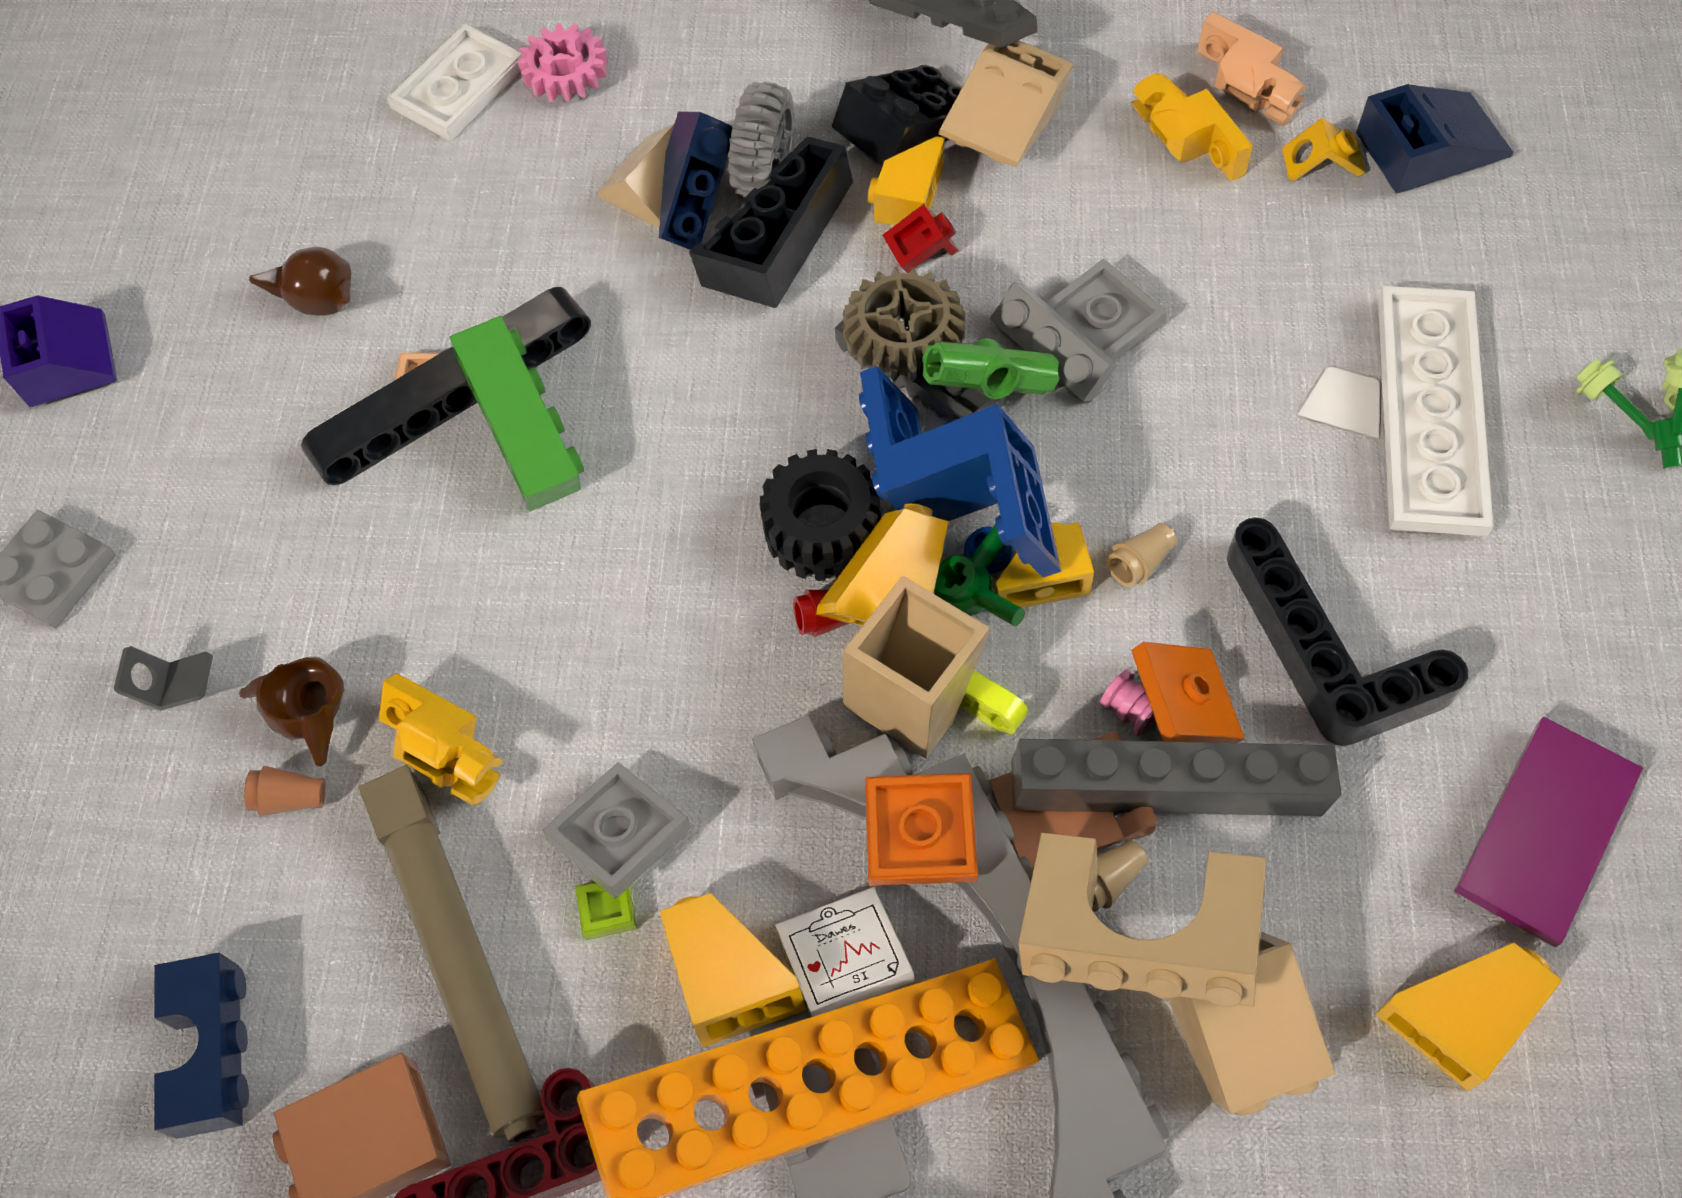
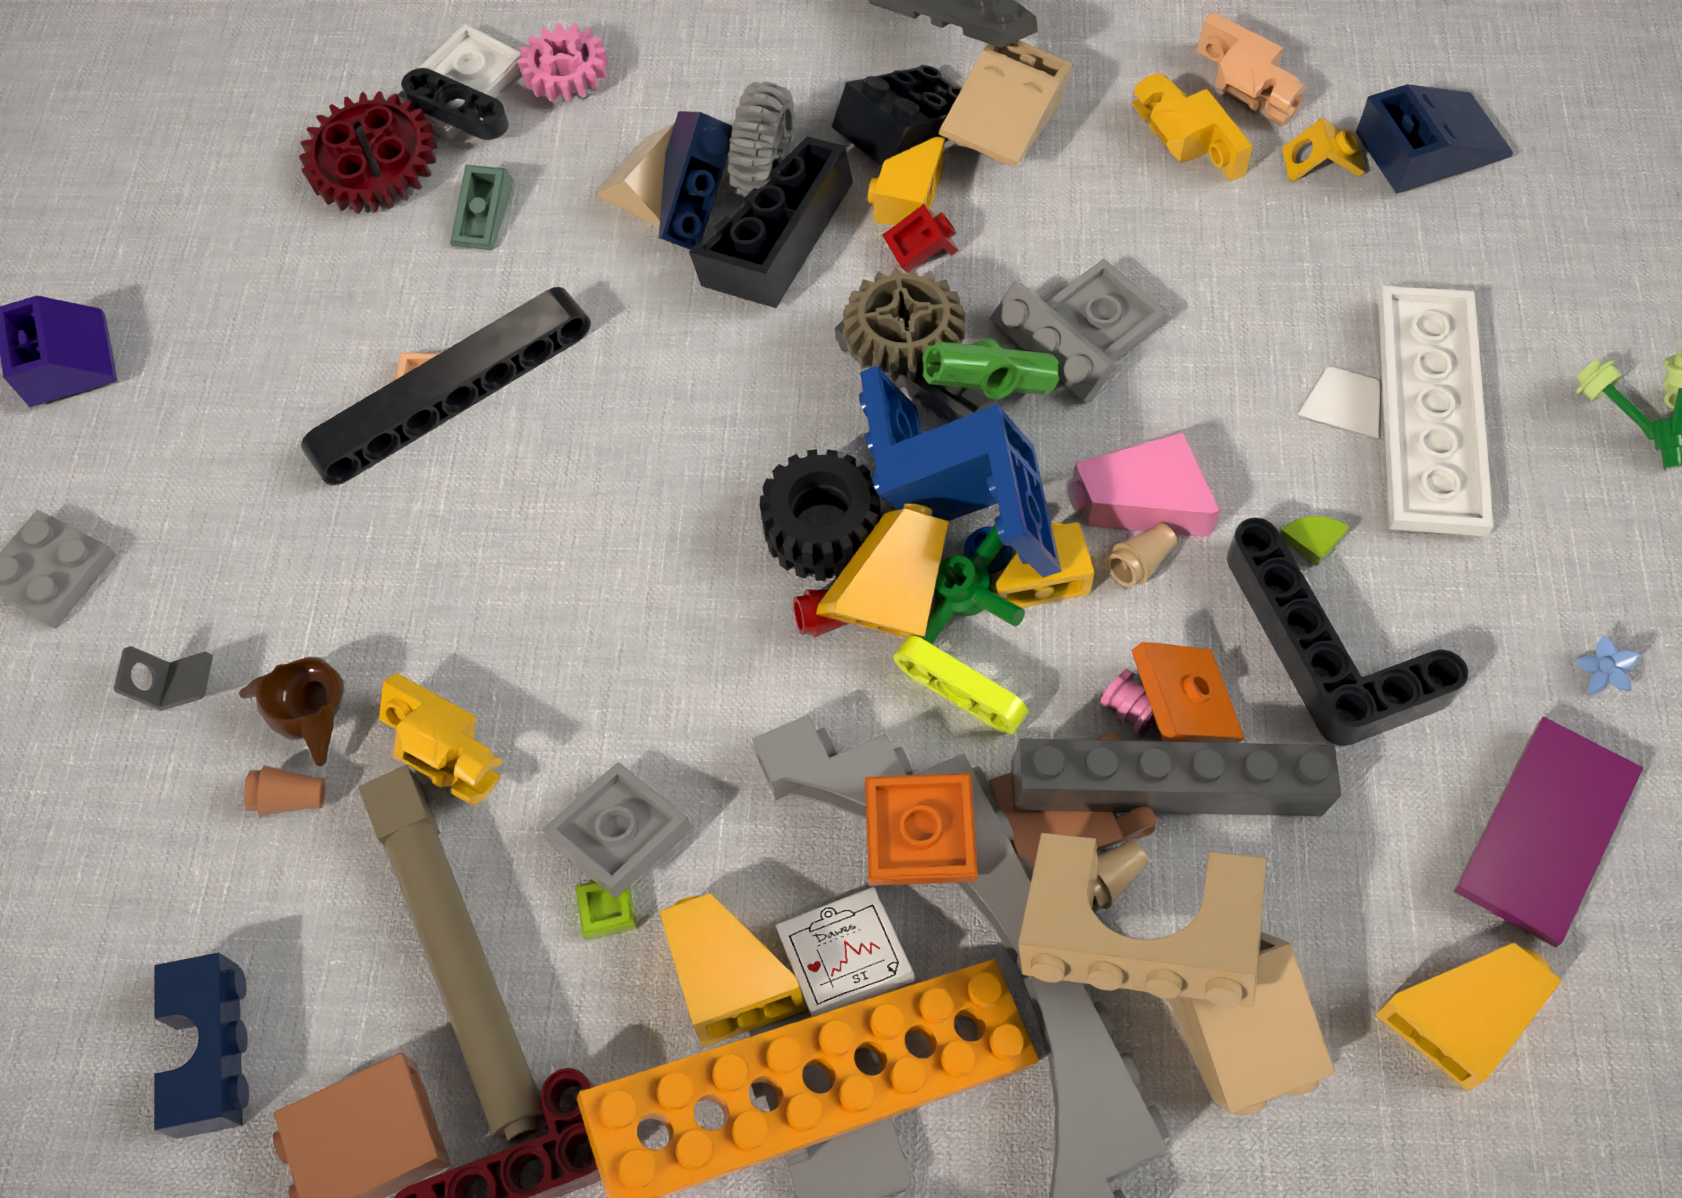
reddish brown piece [249,247,351,316] -> none
bright green brick [449,315,584,512] -> none
tan slope [843,576,990,759] -> none
none -> dark red gear [299,91,438,214]
none -> black beam [401,68,509,140]
none -> sand green slope [450,164,514,250]
none -> bright pink slope [1068,432,1220,537]
none -> lime tile [1280,516,1350,566]
none -> light blue plant [1574,635,1641,695]

